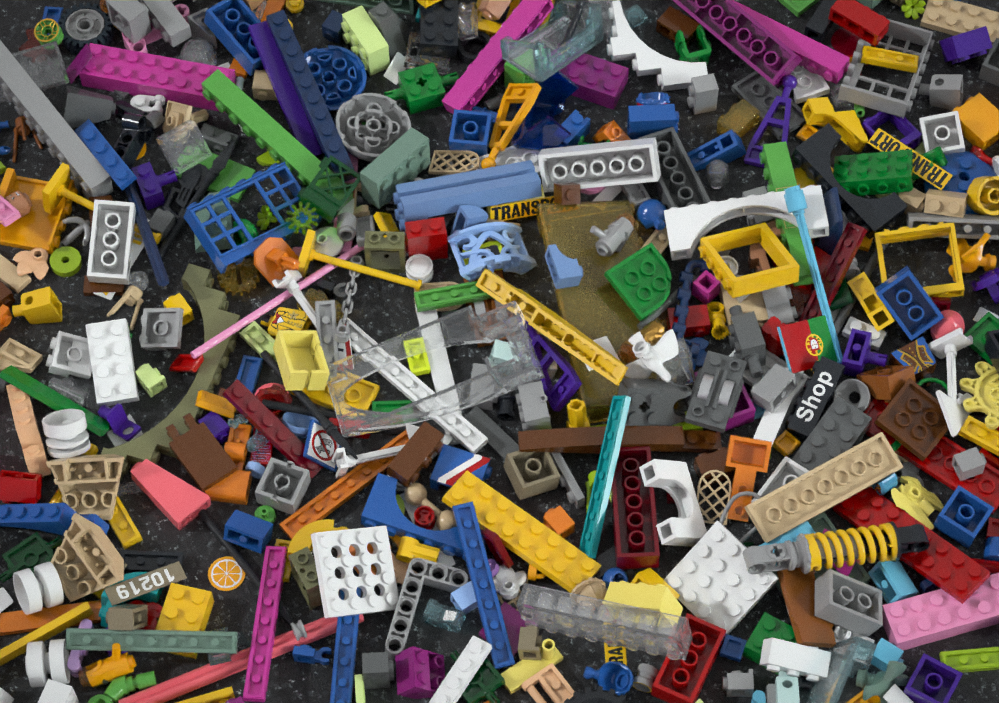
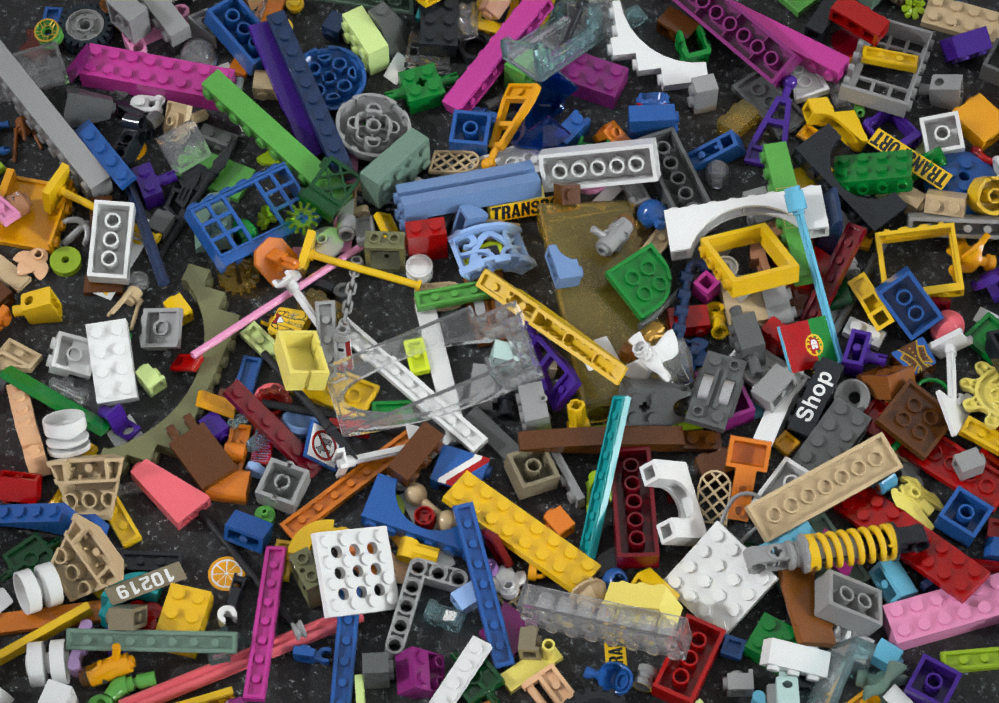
none -> black piece [217,573,248,630]

